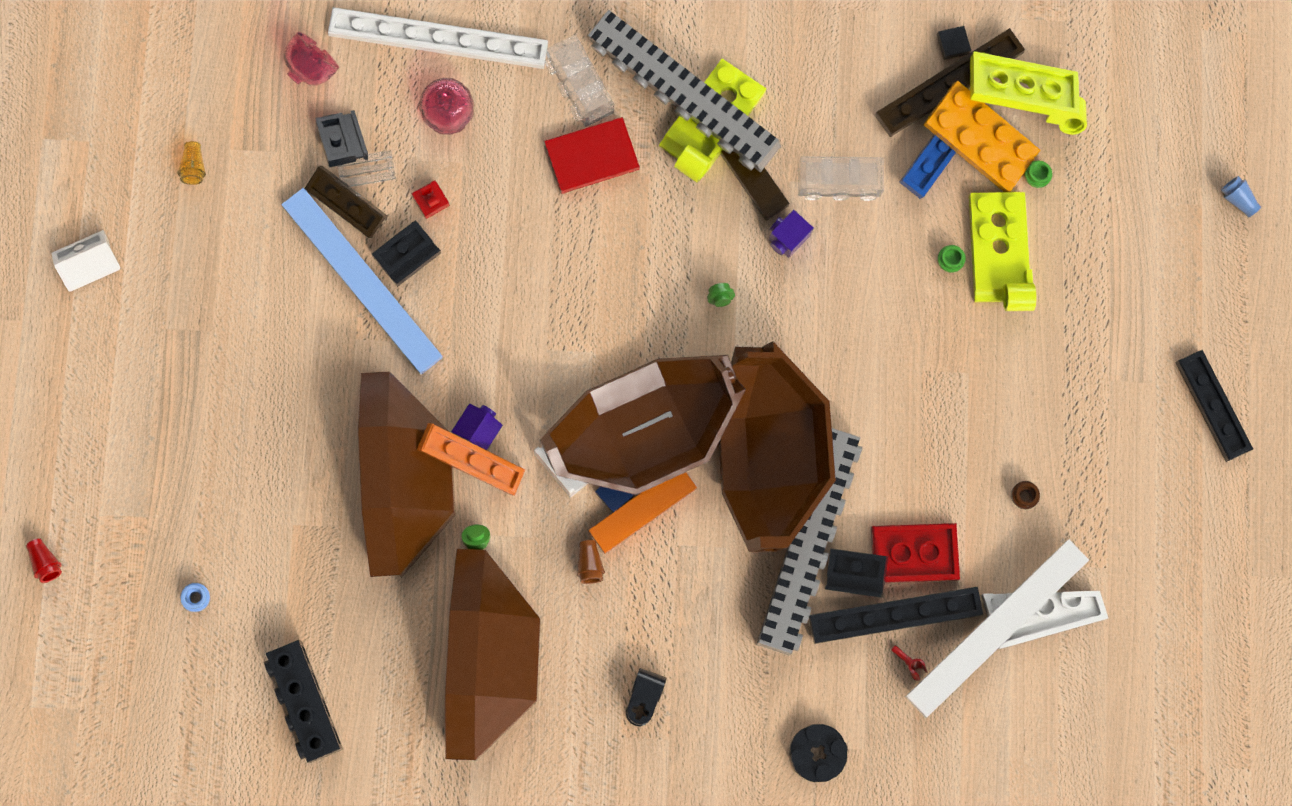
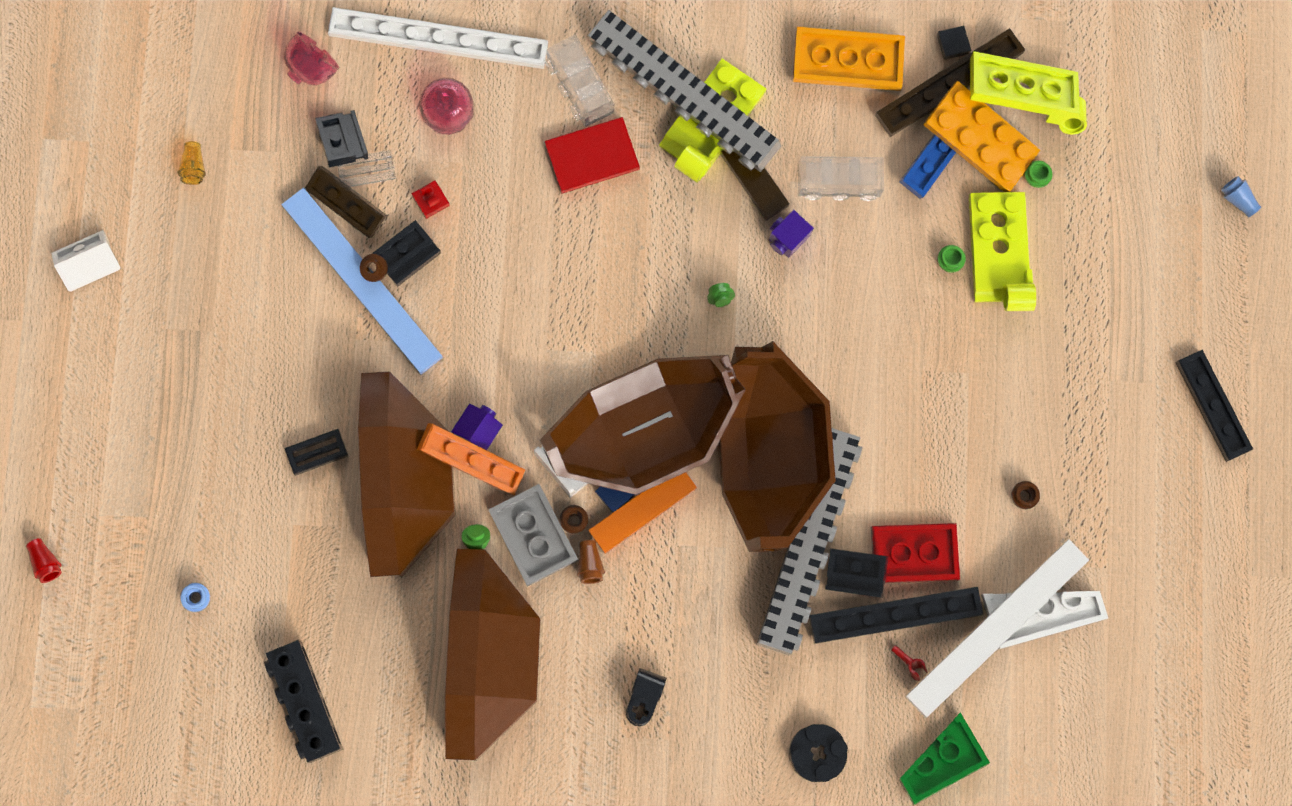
none -> black tile [285,429,349,476]
none -> reddish brown plate [360,254,388,282]
none -> light grey plate [489,484,578,587]
none -> reddish brown plate [560,505,588,534]
none -> light orange plate [793,27,905,91]
none -> green wing [899,712,990,806]

